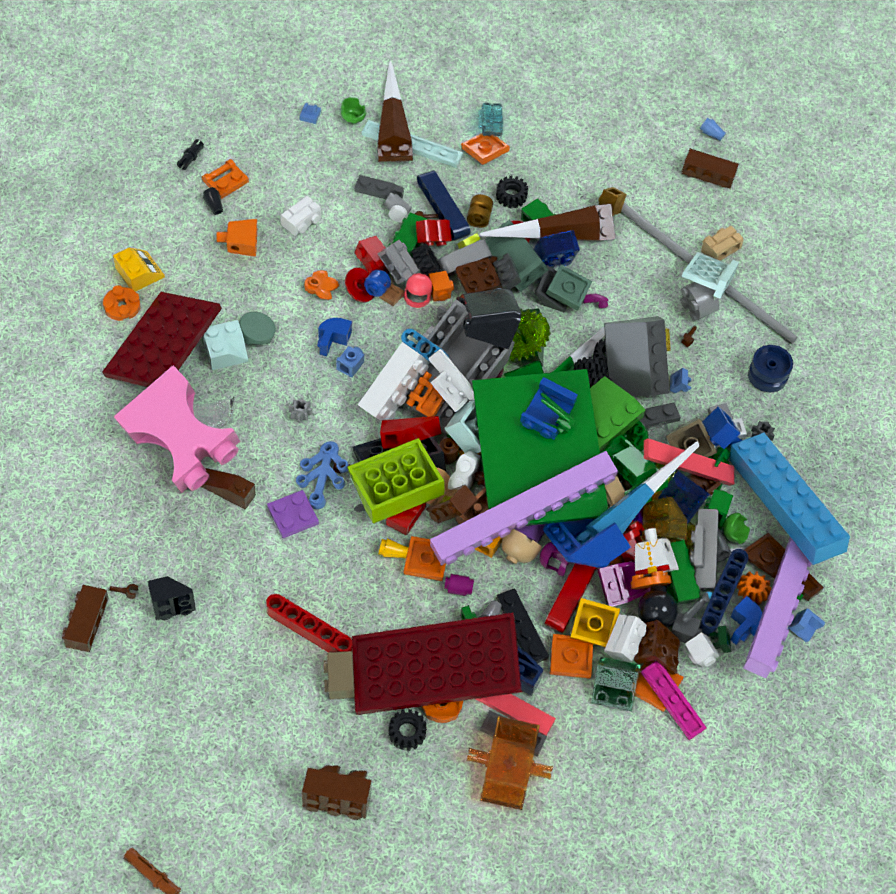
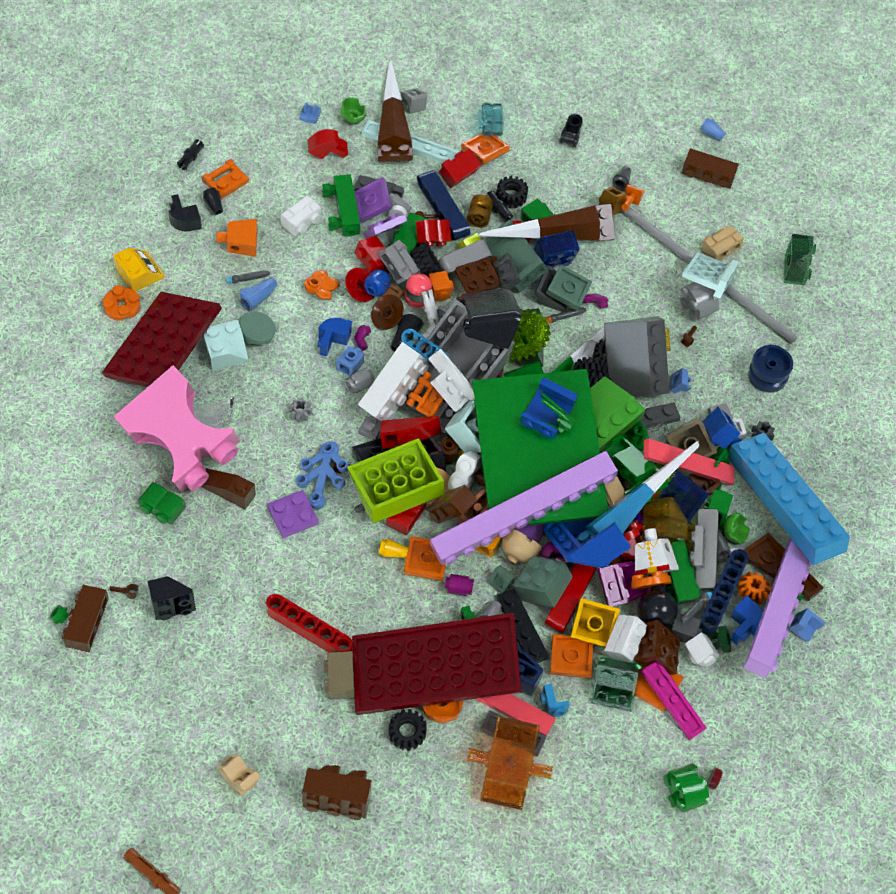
none -> green plate [50,605,69,624]
none -> green brick [138,482,186,524]
none -> black brick [168,194,202,232]
none -> tan brick [216,754,260,796]
none -> dark grey piece [226,270,270,284]
none -> medium blue piece [240,277,277,311]
none -> red brick [307,129,348,159]
none -> green brick [322,174,360,236]
none -> light grey brick [345,368,375,393]
none -> medium lavender plate [354,177,391,223]
none -> magenta arm [354,325,371,351]
none -> light grey tile [358,416,382,440]
none -> plate [363,214,407,238]
none -> reddish brown dish [371,294,404,330]
none -> black piece [390,314,424,351]
none -> light grey slope [401,88,428,114]
none -> white pin [421,289,440,327]
none -> red brick [438,149,481,188]
none -> black pin [486,190,513,223]
none -> sand green tile [488,565,515,593]
none -> sand green brick [513,556,573,608]
none -> dark azure bracket [540,684,570,717]
none -> dark grey piece [545,307,586,323]
none -> black piece [559,114,583,147]
none -> dark grey cone [612,166,631,190]
none -> orange arm [621,184,645,211]
none -> green brick [663,763,709,812]
none -> dark red tile [707,767,723,790]
none -> clear green slope [784,233,816,286]

